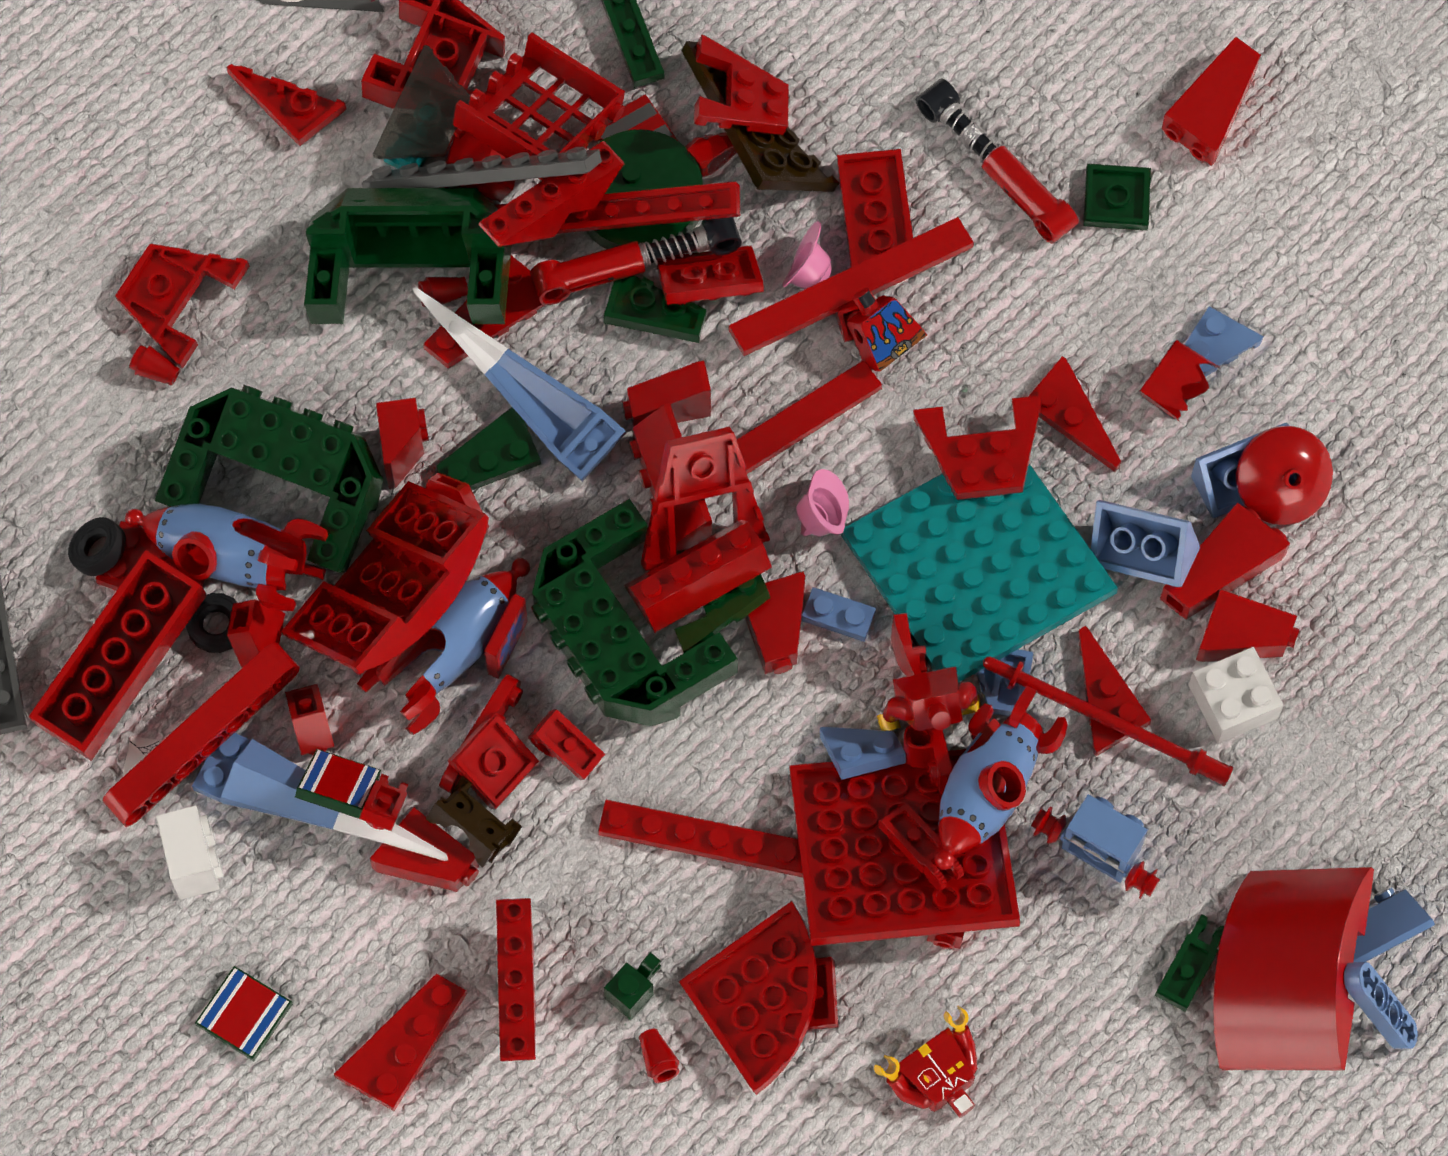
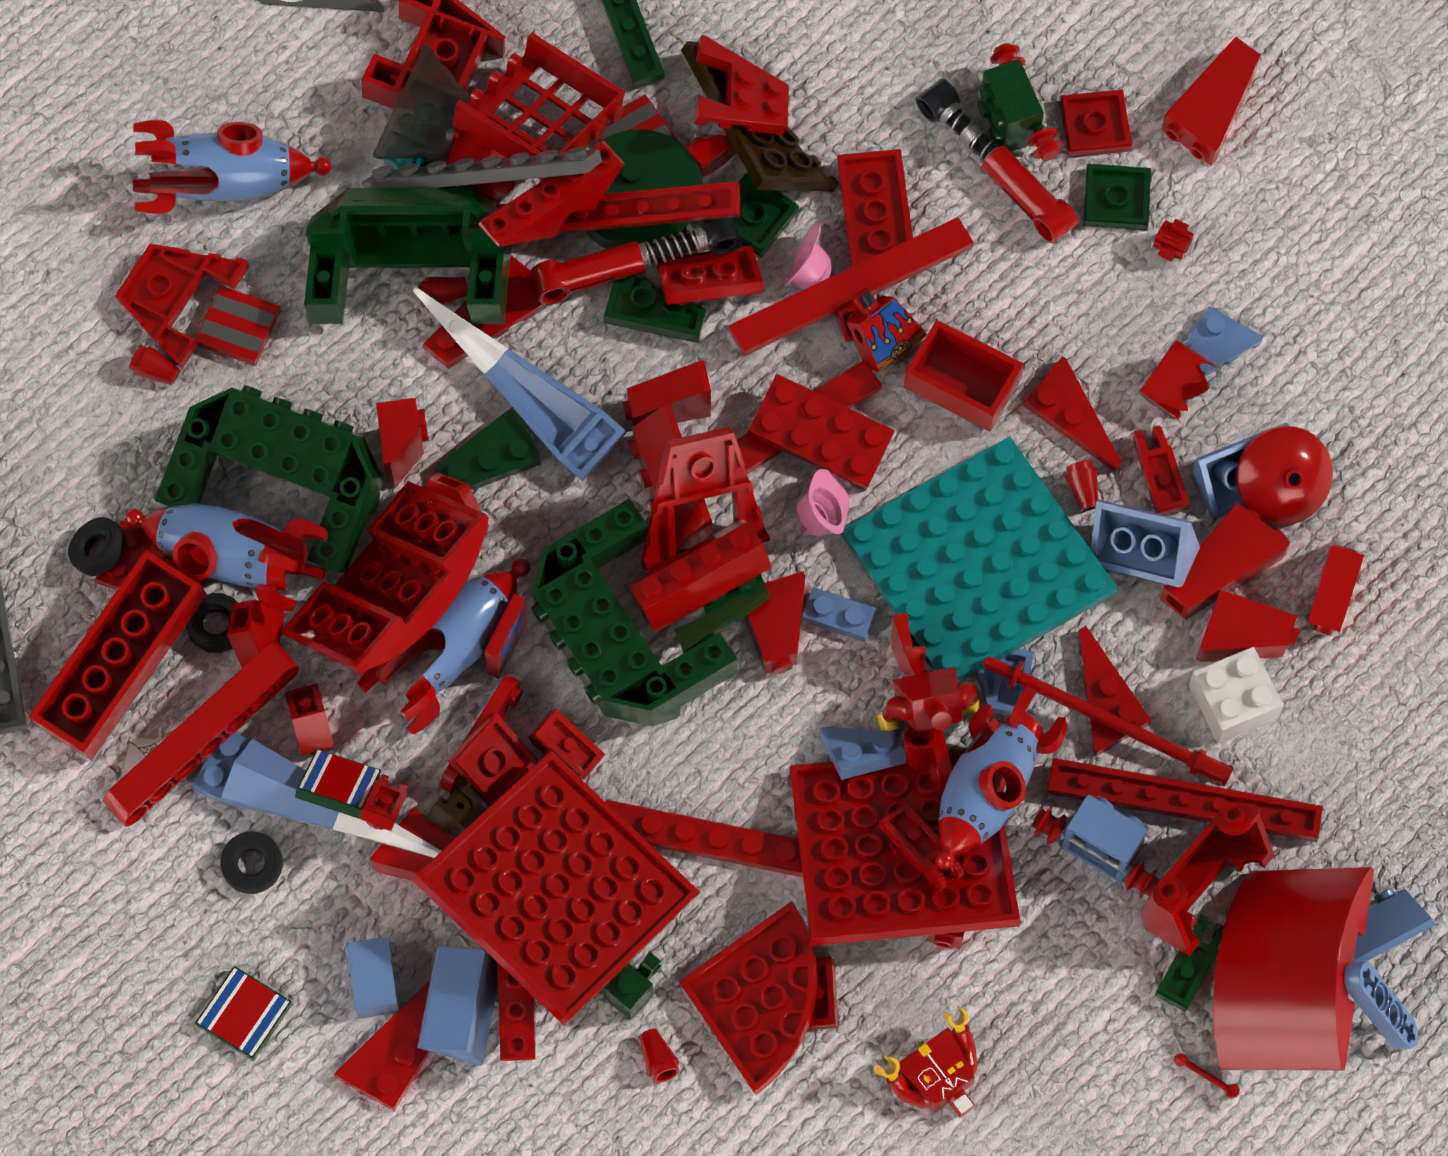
white brick [156,805,224,900] -> none
red wing [226,64,347,146] -> none
red wing [913,395,1042,500] -> none
none -> piece [133,120,332,215]
none -> red tile [195,285,281,366]
none -> black tyre [220,831,283,894]
none -> medium blue panel [347,937,399,1019]
none -> red plate [412,751,700,1026]
none -> medium blue slope [417,946,498,1066]
none -> dark green tile [733,172,799,258]
none -> red plate [747,373,895,490]
none -> red piece [904,319,1024,432]
none -> dark green brick [977,43,1063,161]
none -> red plate [1047,758,1323,842]
none -> red tile [1059,89,1132,157]
none -> red cone [1065,460,1099,512]
none -> red hinge [1133,425,1190,515]
none -> red windscreen [1141,803,1275,956]
none -> red gear [1152,219,1194,262]
none -> red hinge [1174,1053,1240,1099]
none -> red slope [1307,543,1364,636]

